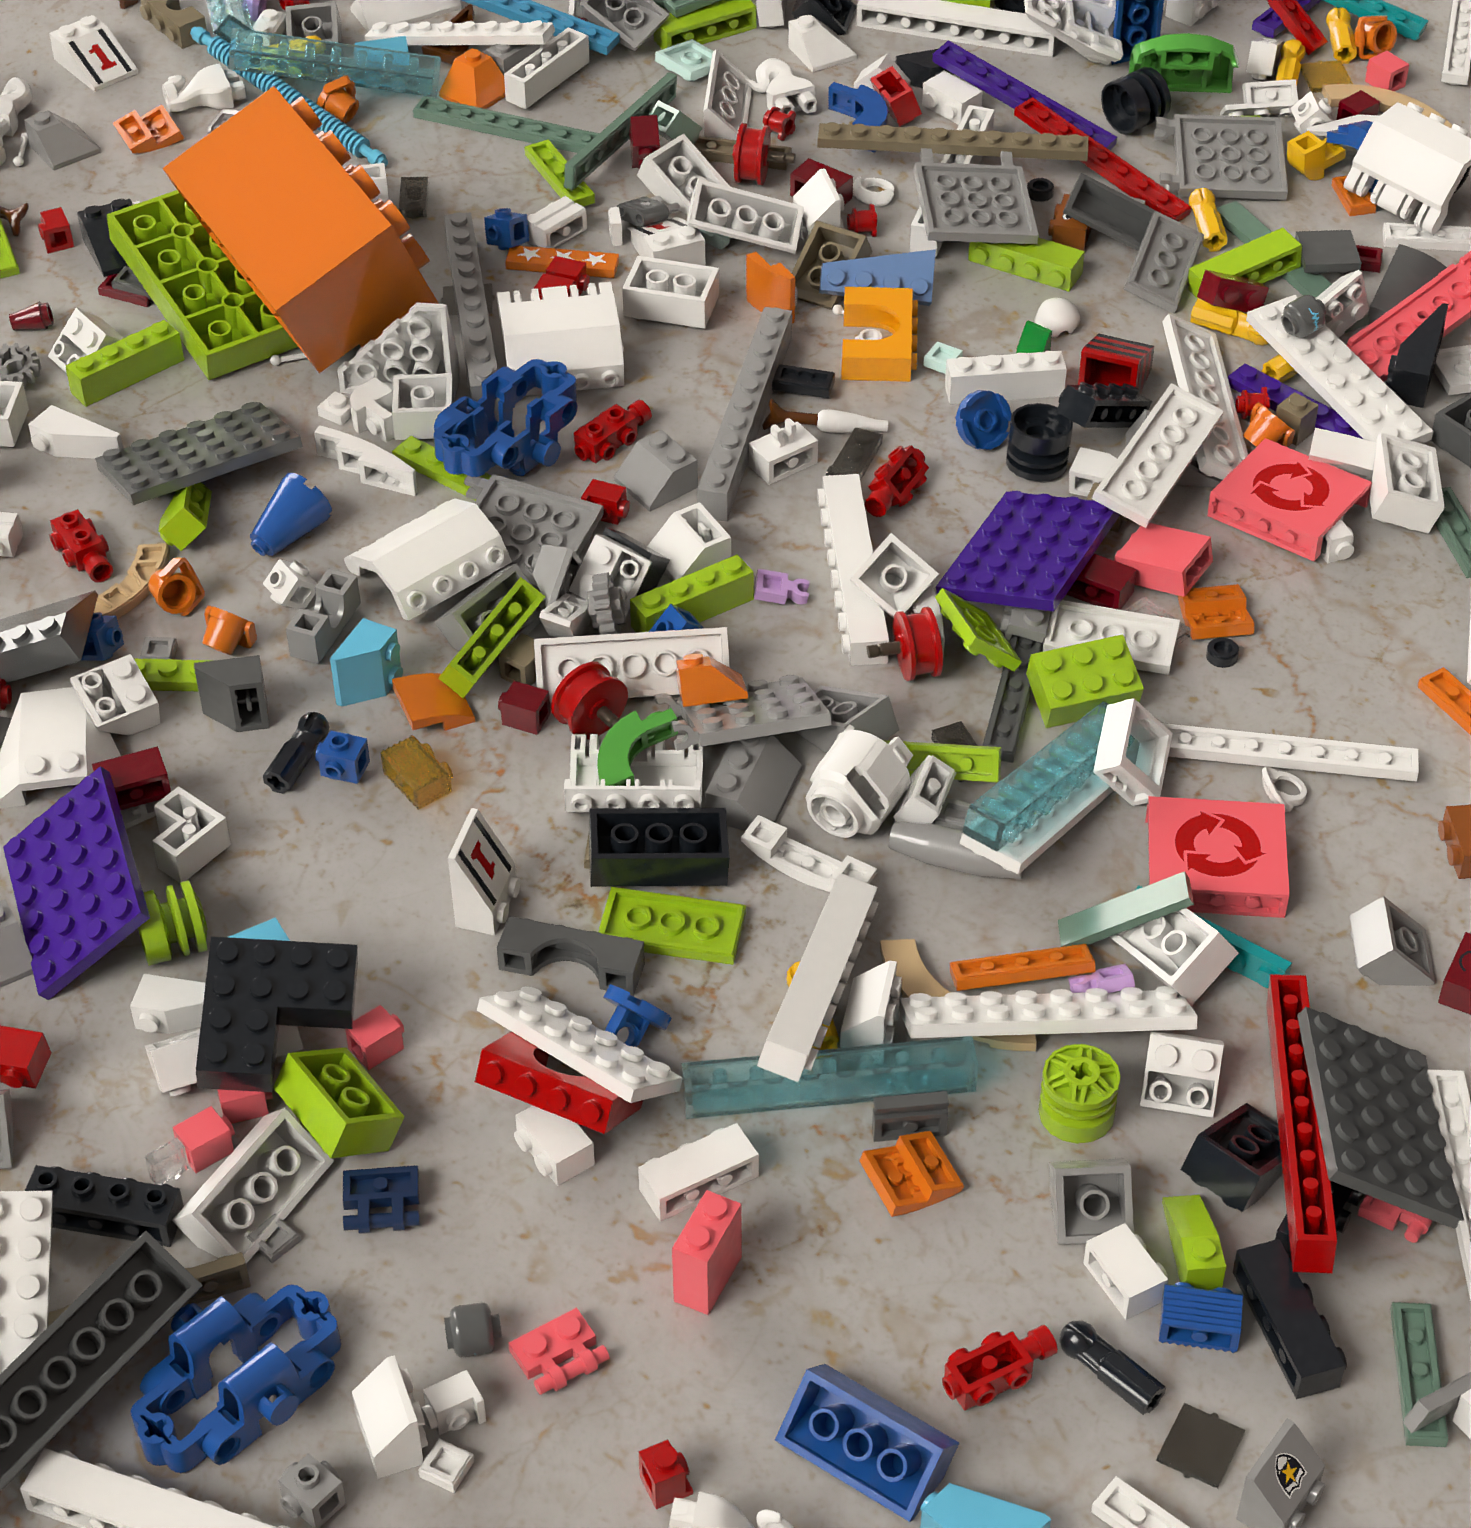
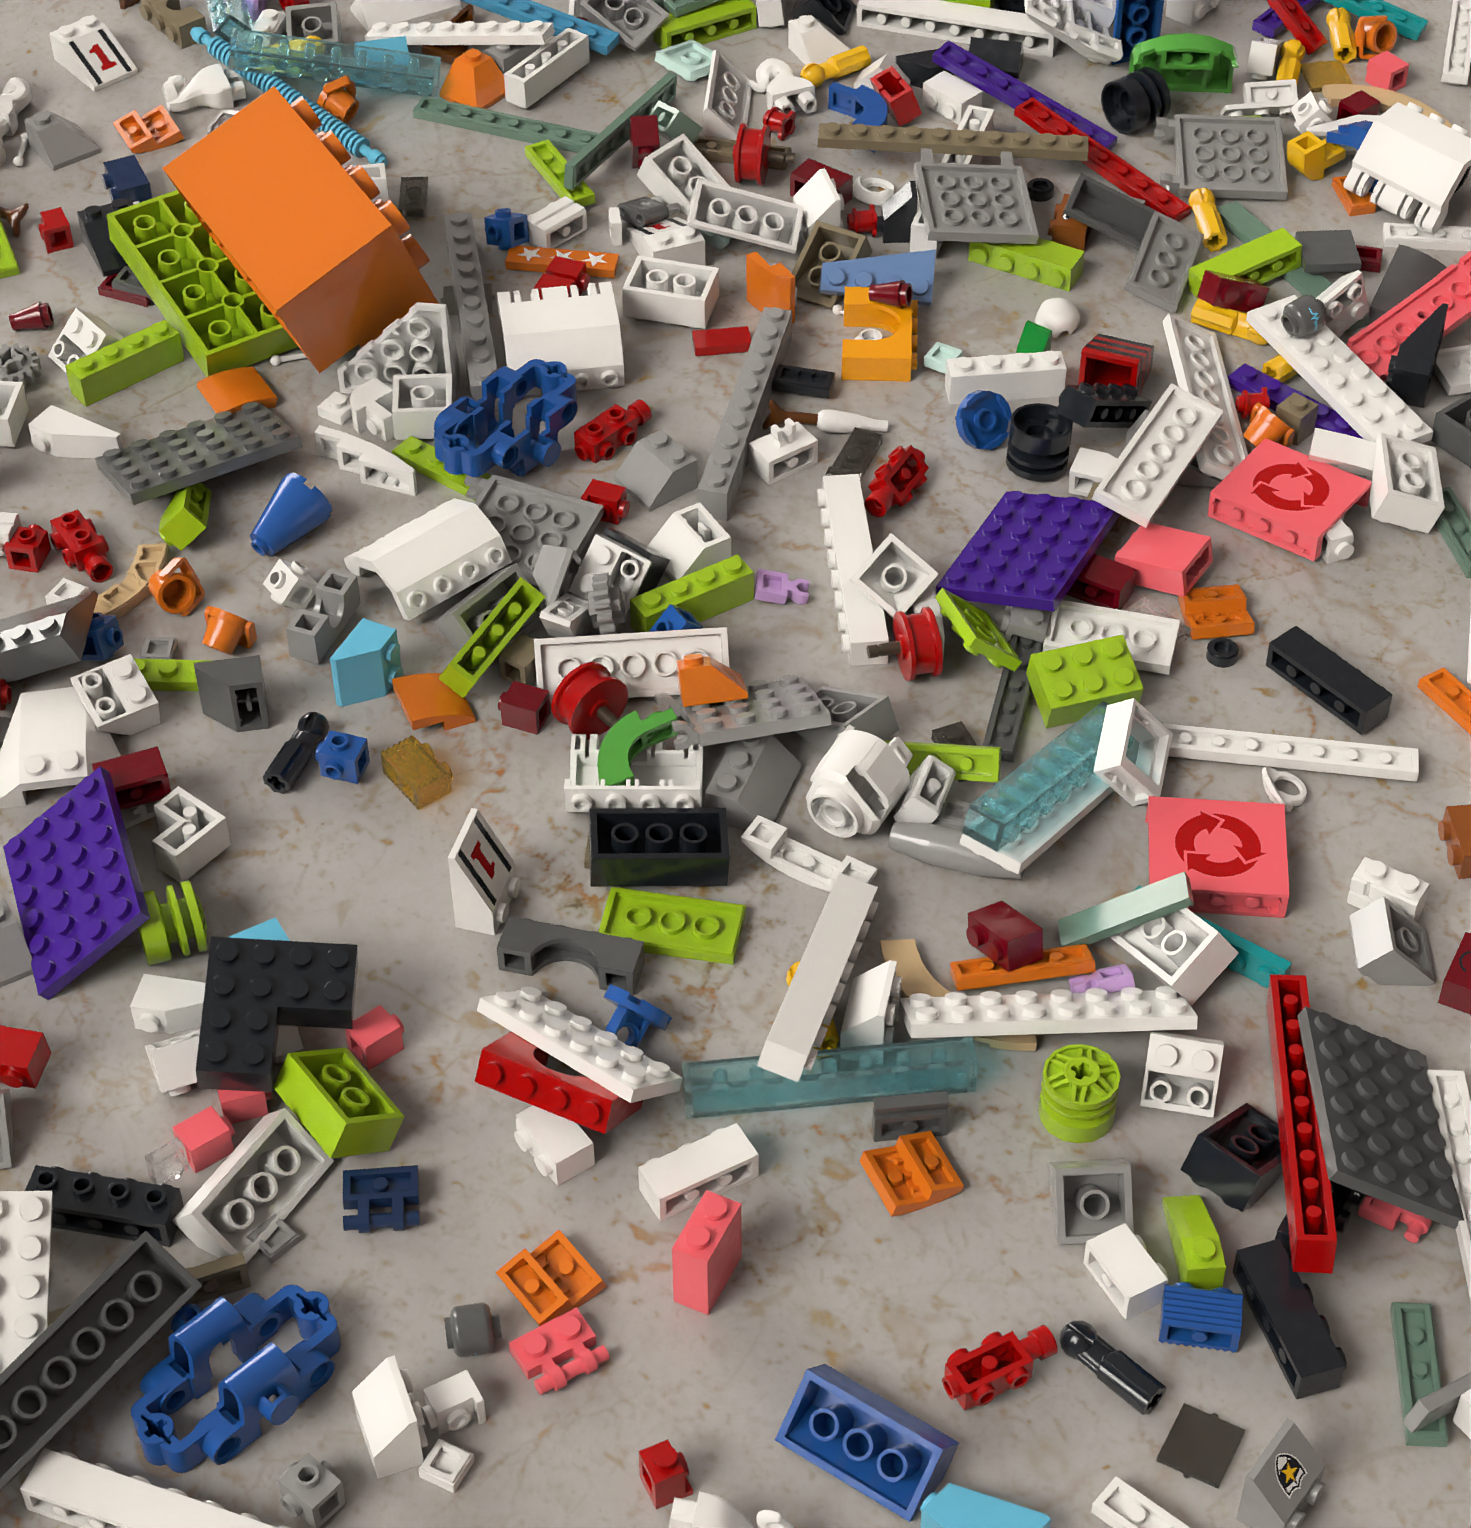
none -> red brick [4,524,51,573]
none -> white tile [45,578,90,605]
none -> dark blue brick [101,155,152,202]
none -> orange slope [197,367,278,414]
none -> orange slope [495,1230,607,1326]
none -> red tile [692,326,751,356]
none -> yellow piece [800,45,871,88]
none -> dark red cone [869,280,913,309]
none -> black slope [877,181,918,243]
none -> dark red brick [966,901,1044,972]
none -> black slope [969,37,1024,78]
none -> black brick [1266,626,1393,735]
none -> white brick [1346,857,1430,921]

